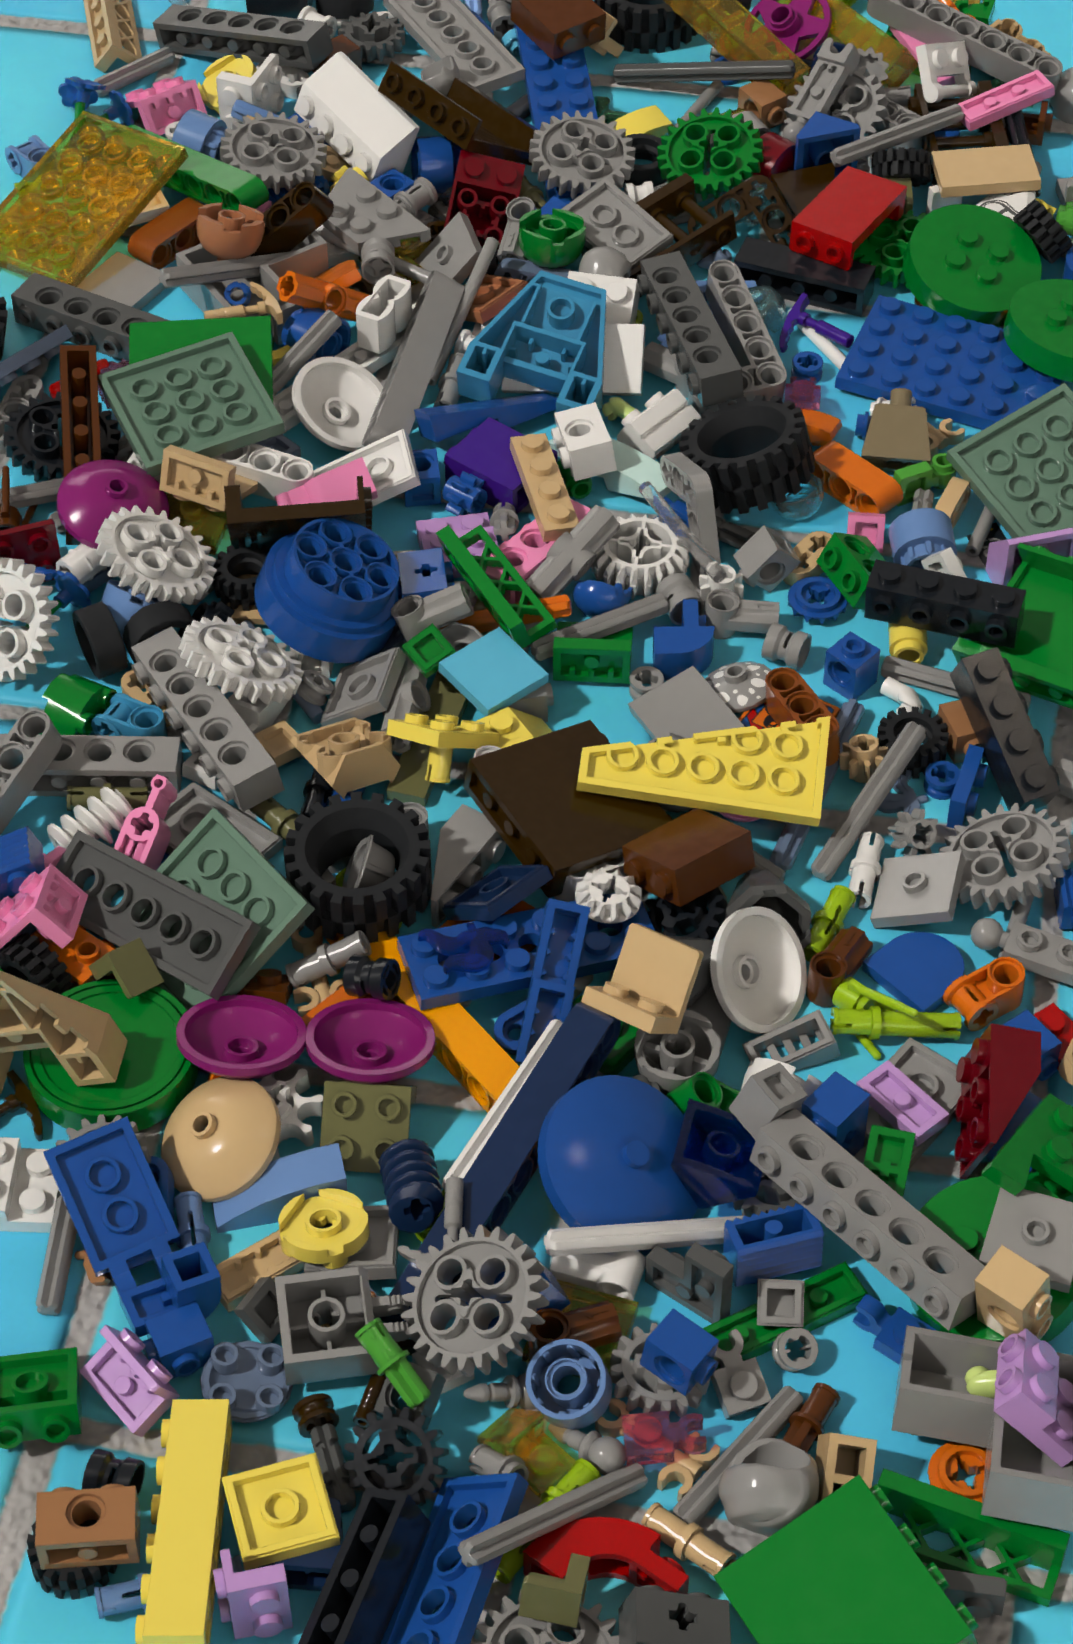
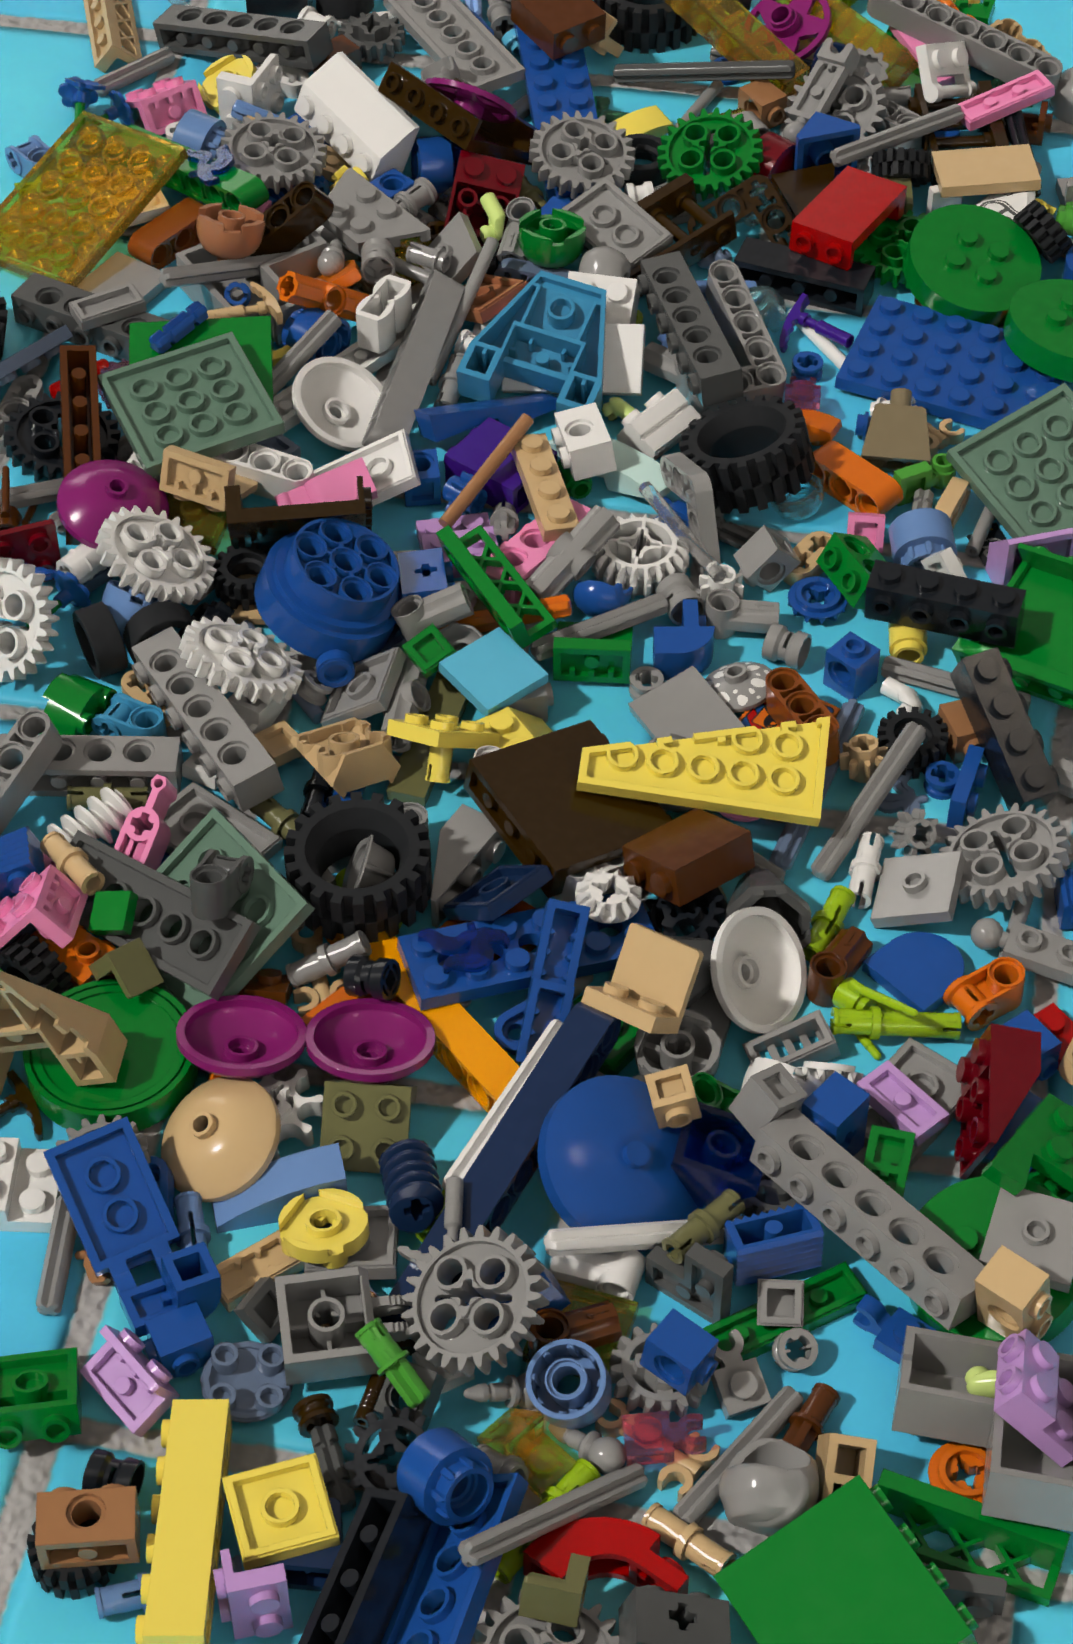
none -> tan pin [40,831,105,896]
none -> light grey tile [68,282,147,332]
none -> green tile [88,891,138,935]
none -> blue axle [149,301,208,354]
none -> clear blue piece [186,144,235,186]
none -> dark grey piece [189,849,254,921]
none -> blue tile [316,649,355,688]
none -> light grey bar [317,238,345,277]
none -> blue piece [396,1427,494,1526]
none -> light grey pin [405,241,451,273]
none -> magenta wheel [425,77,518,124]
none -> medium nougat bar [438,413,534,528]
none -> yellowish green arm [479,192,506,243]
none -> tan bracket [644,1064,702,1129]
none -> olive pin [661,1189,746,1264]
none -> white gear [795,1061,864,1085]

